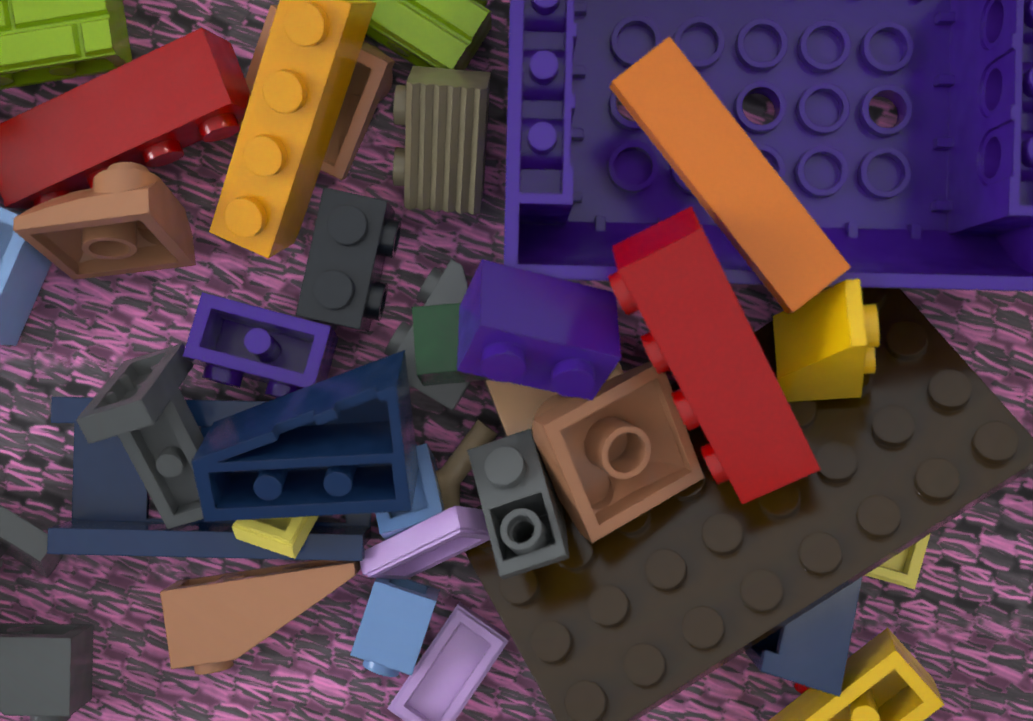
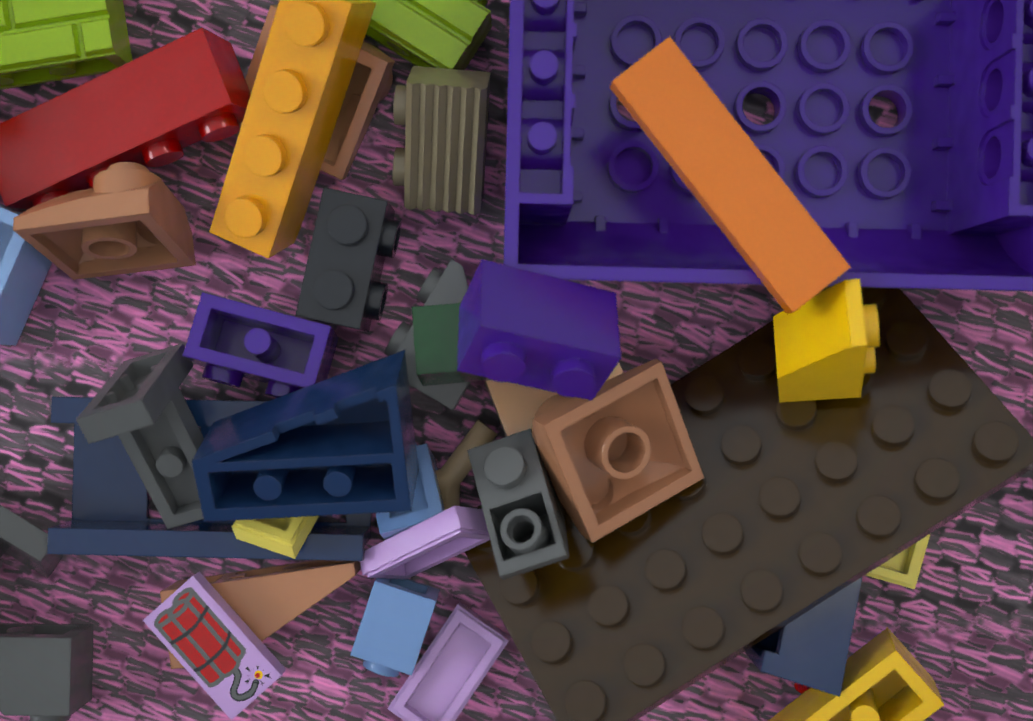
red brick [608,206,821,504] -> none
none -> tile [143,572,286,720]

